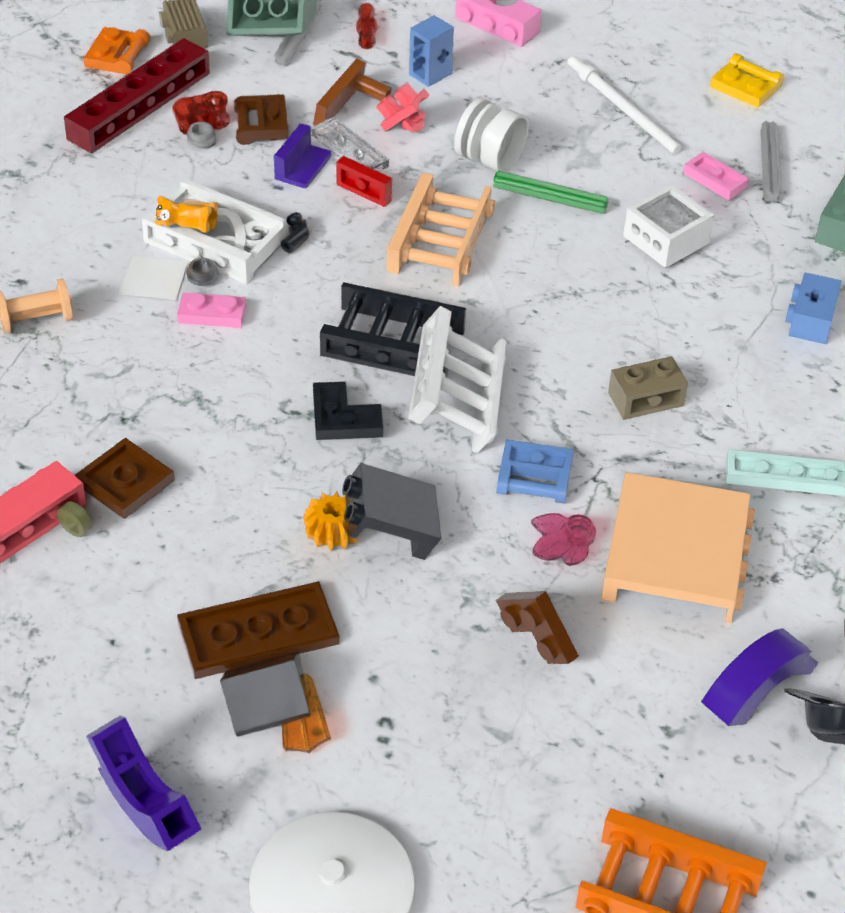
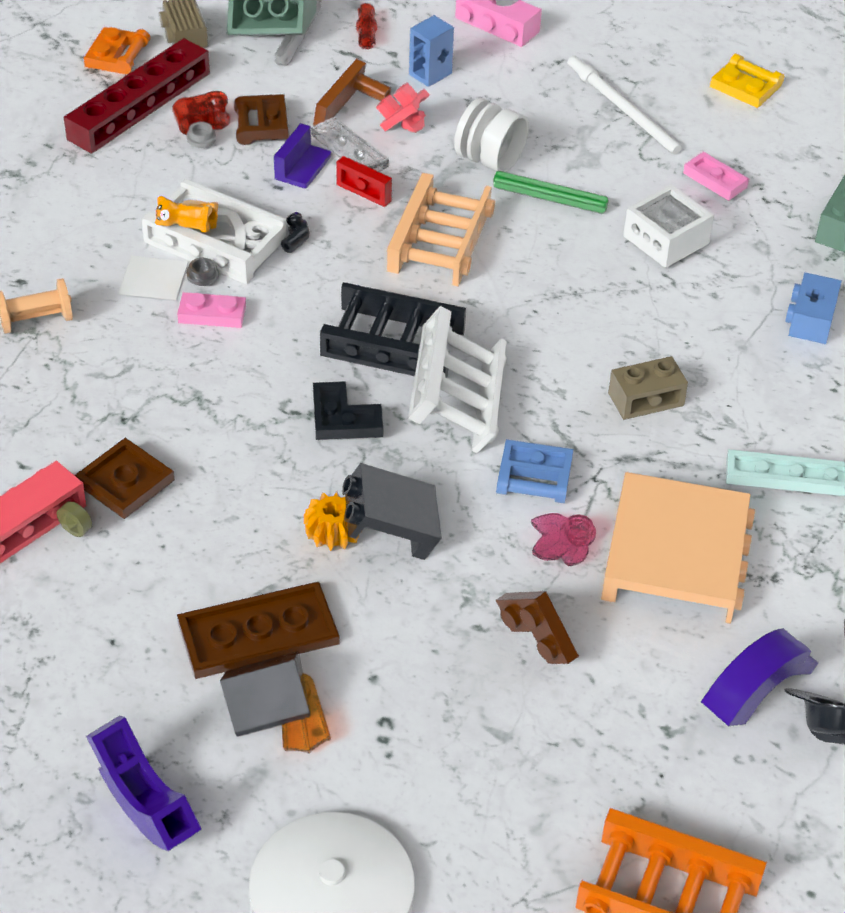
light grey axle [761,121,781,202] -> none

